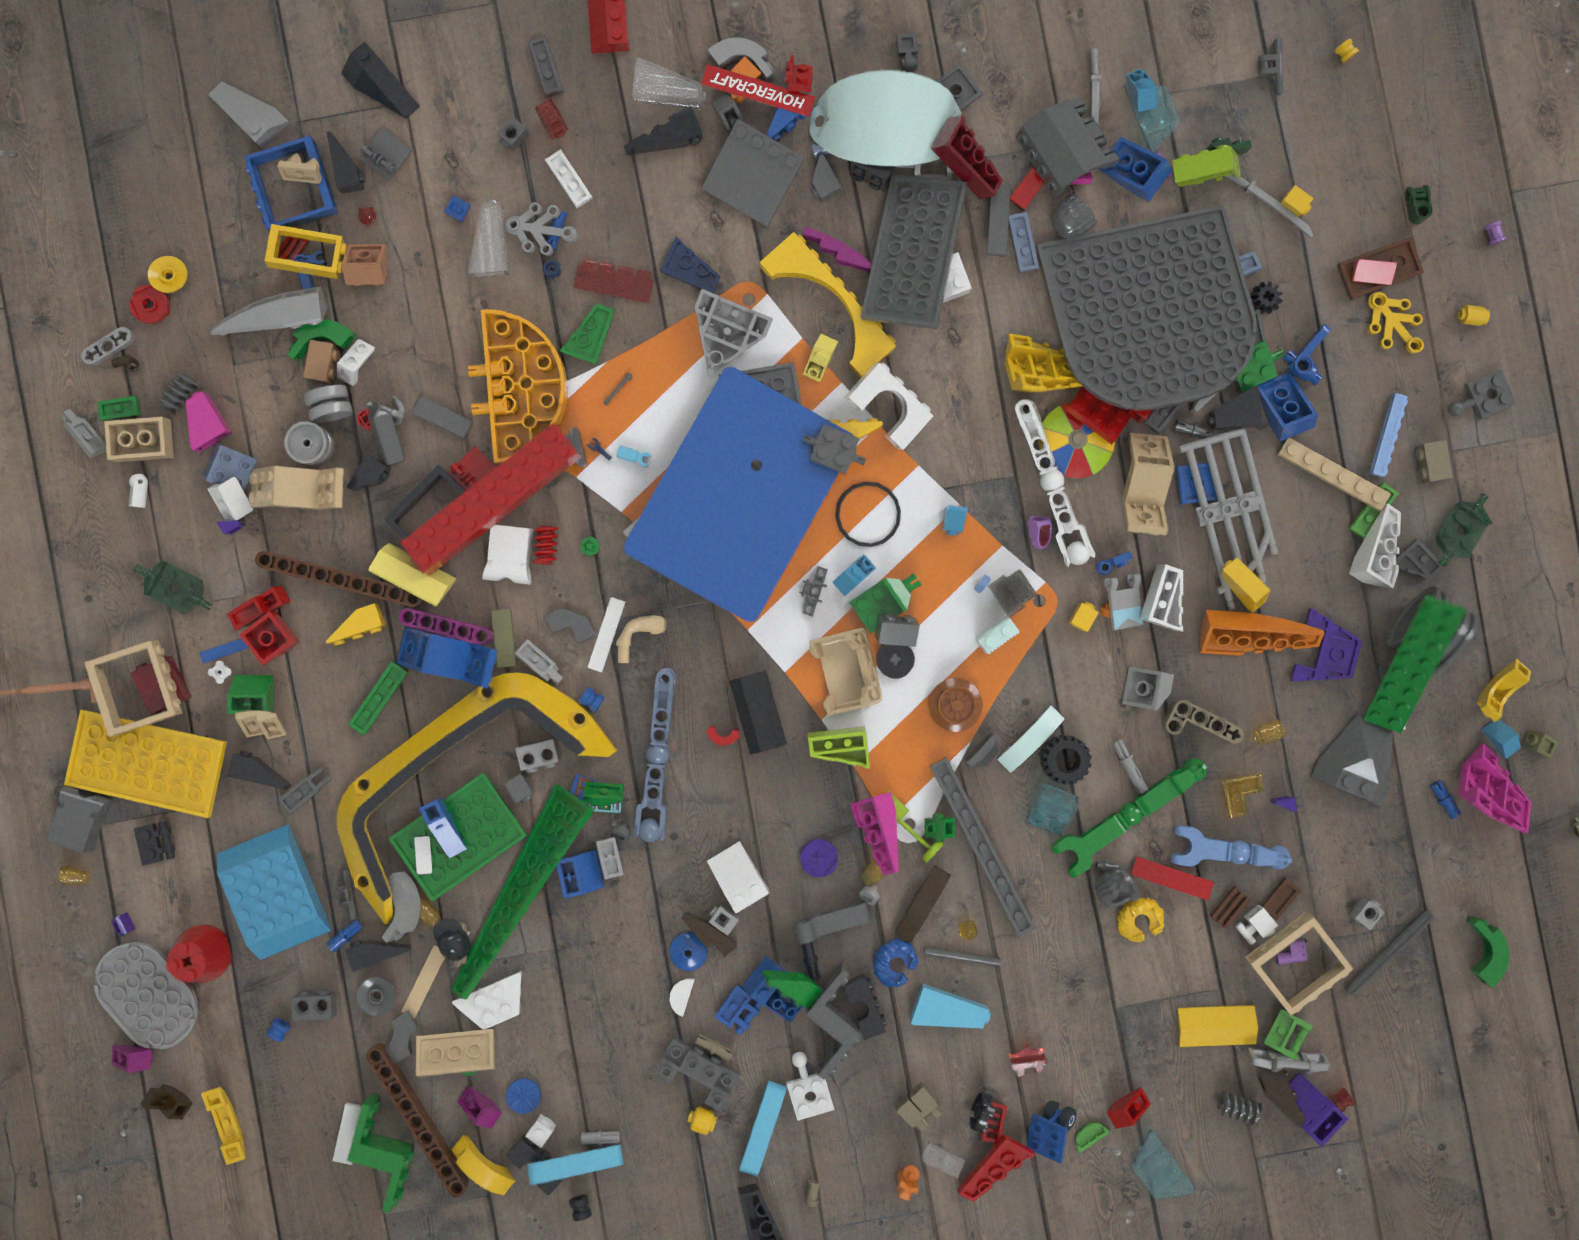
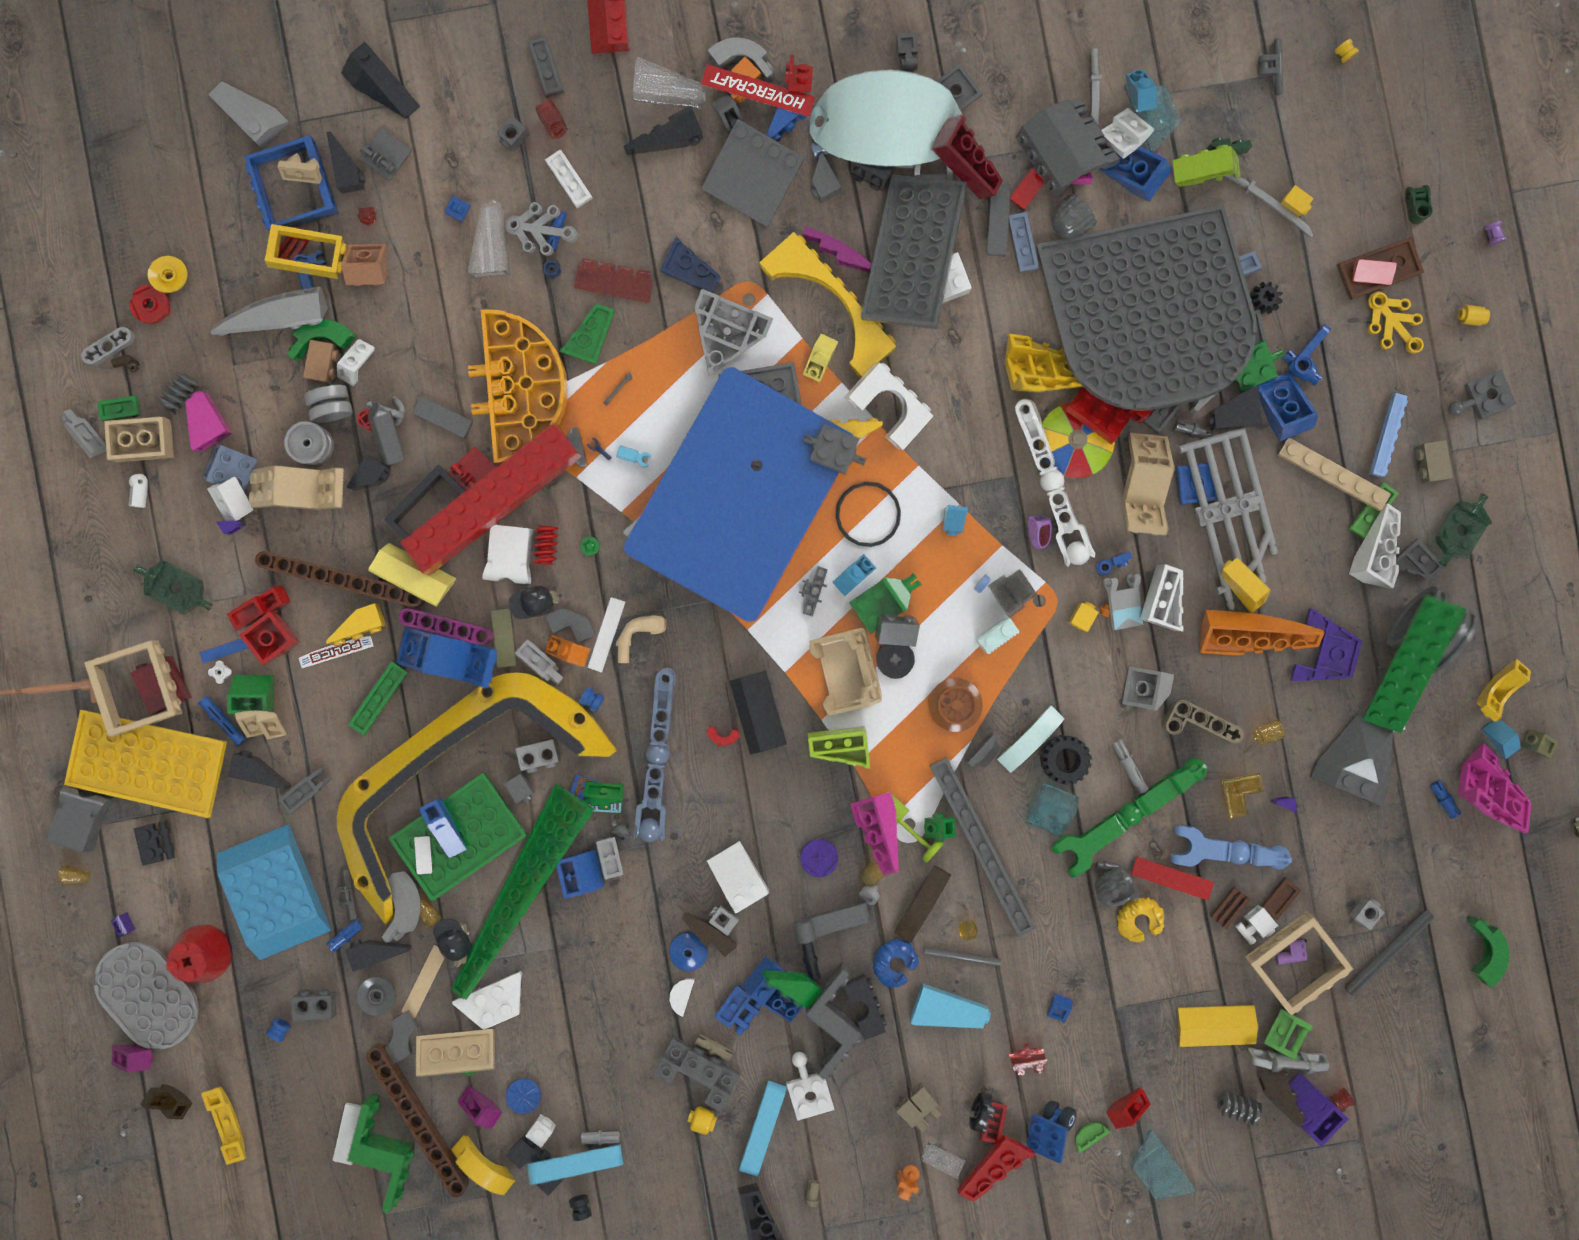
none -> blue pin [198,696,247,746]
none -> sticker [299,636,374,668]
none -> black hair [509,586,559,620]
none -> orange slope [545,635,590,667]
none -> blue slope [1047,994,1072,1022]
none -> white slope [1102,108,1154,158]

